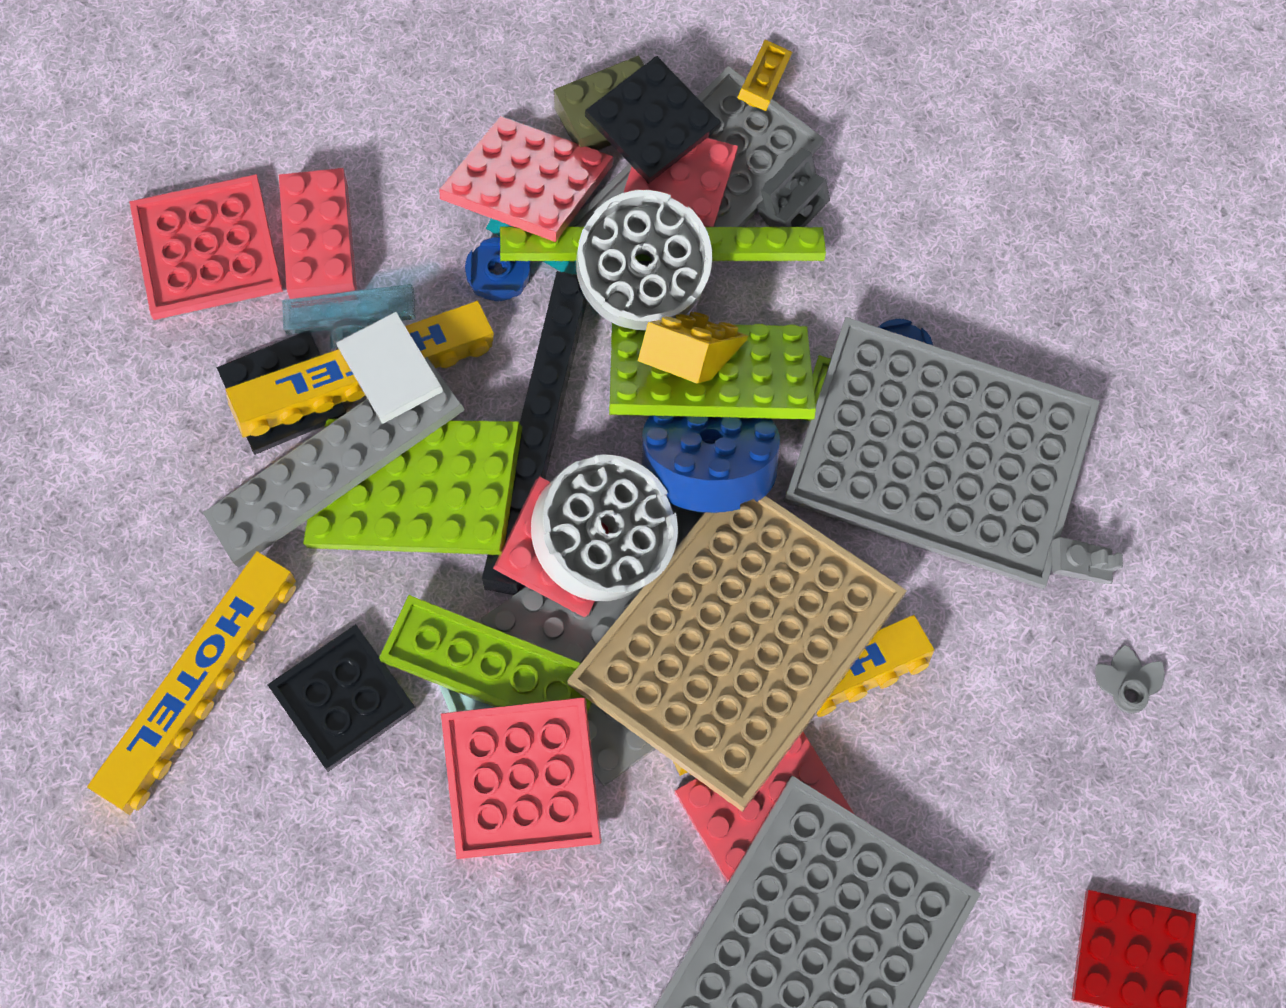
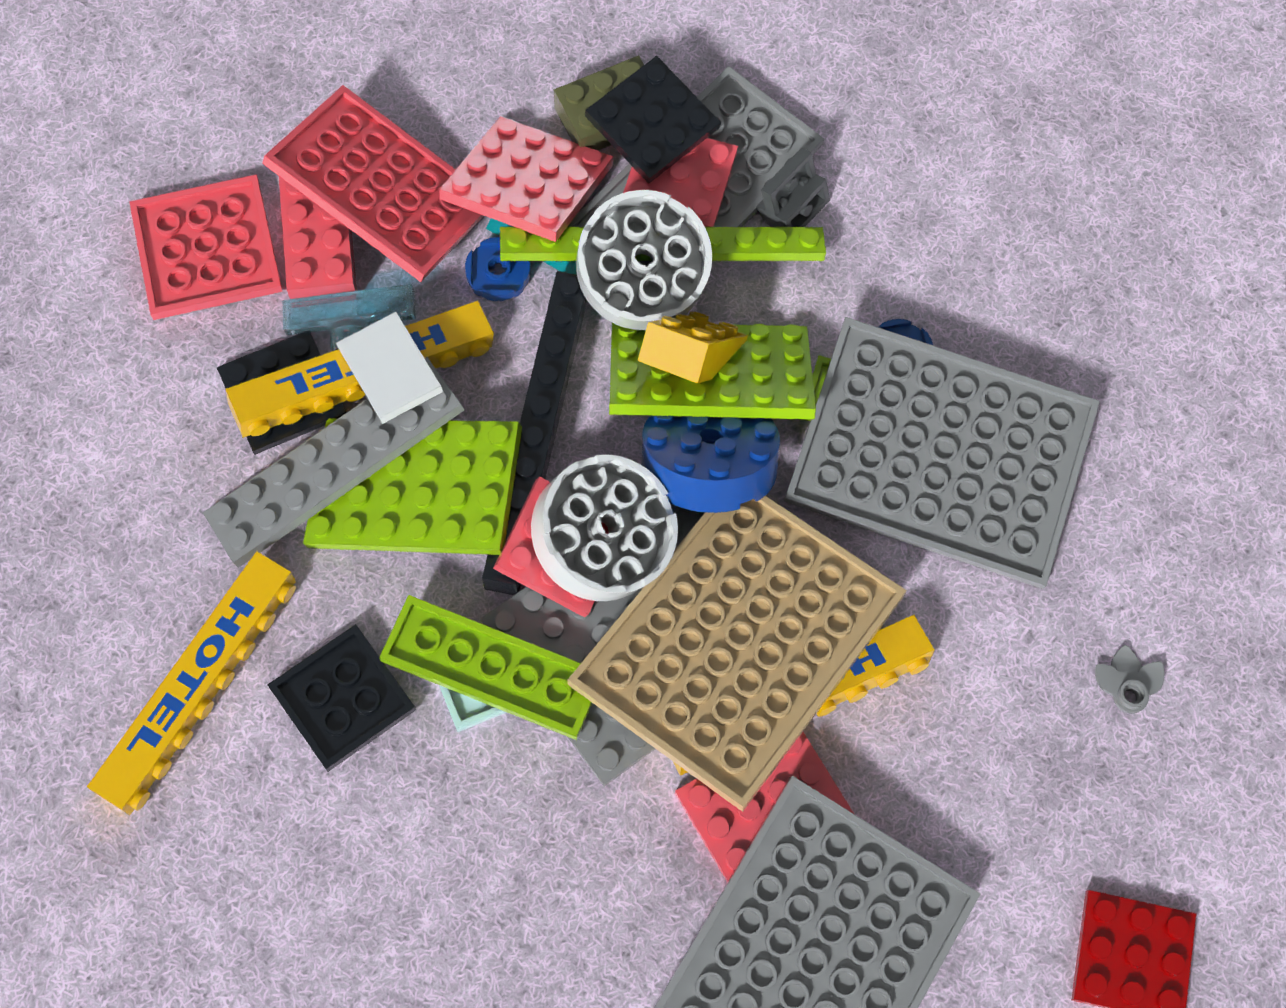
coral plate [441,697,602,859] -> none
yellow plate [737,39,793,111] -> none
light grey plate [1052,537,1123,584] -> none
none -> coral plate [262,85,484,282]

